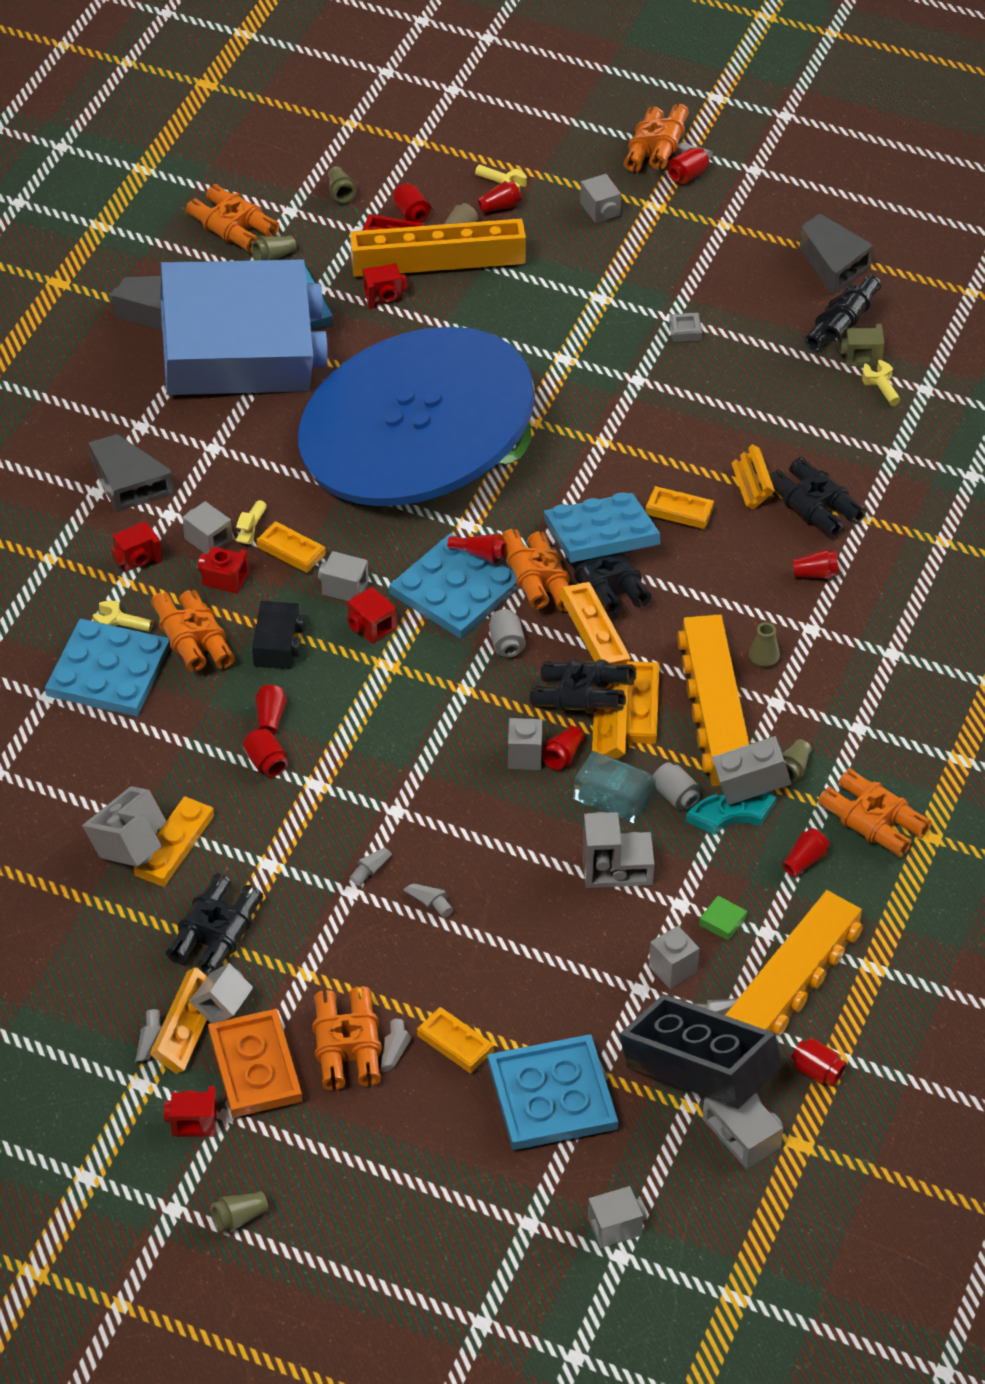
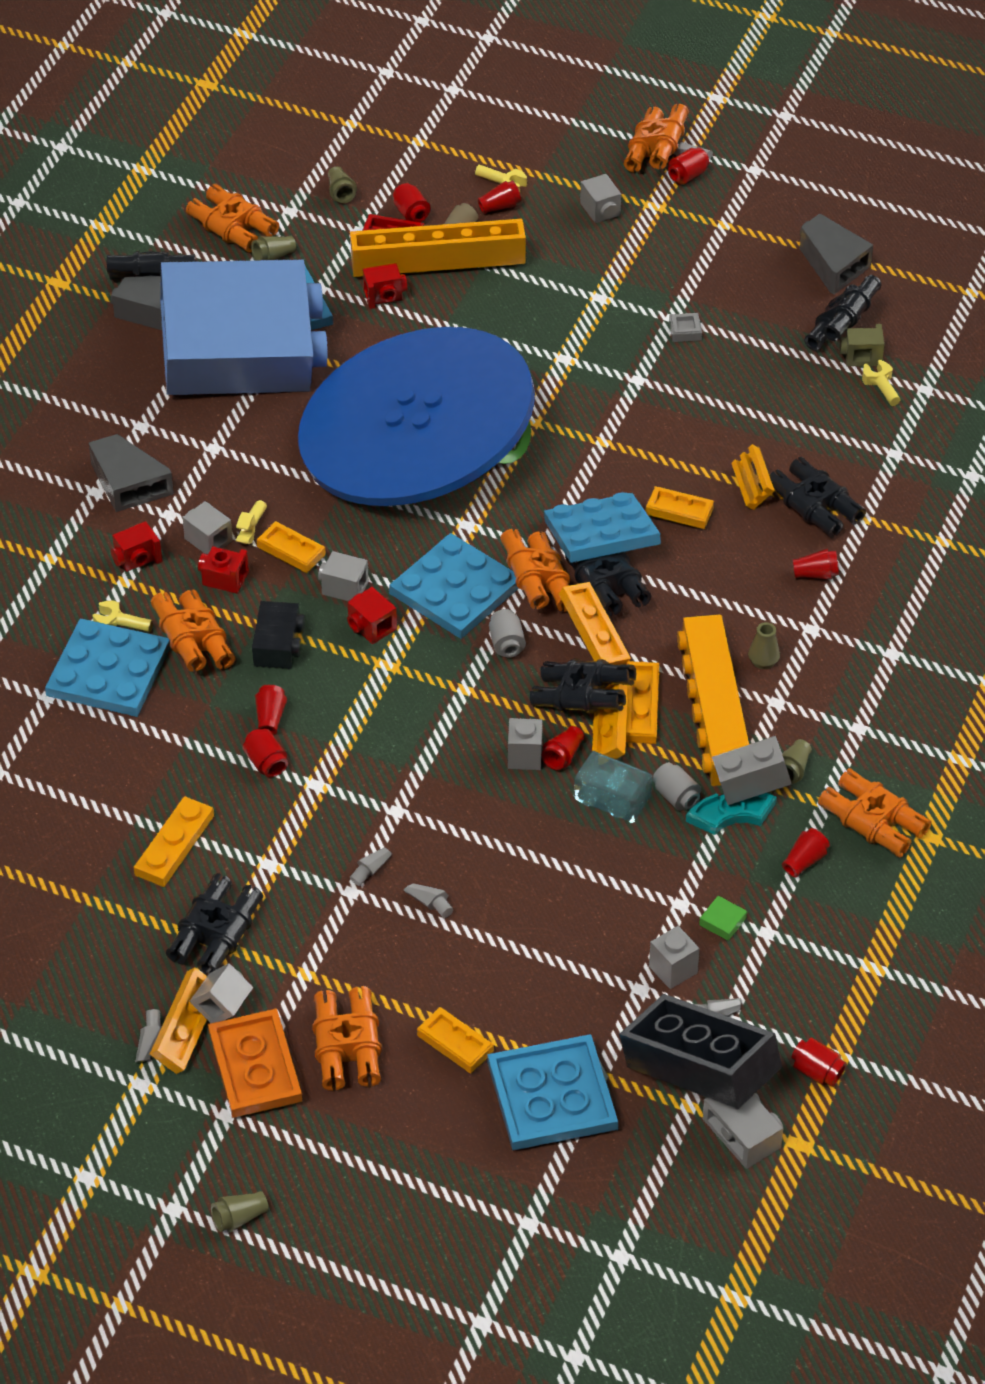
light grey brick [82,786,167,866] -> none
red brick [164,1086,217,1137] -> none
light grey bar [380,1019,411,1073] -> none
red cone [447,533,506,564] -> none
light grey brick [582,812,654,888] -> none
light grey brick [588,1186,647,1248] -> none
light orange brick [725,890,863,1036] -> none
none -> black pin [107,251,197,280]

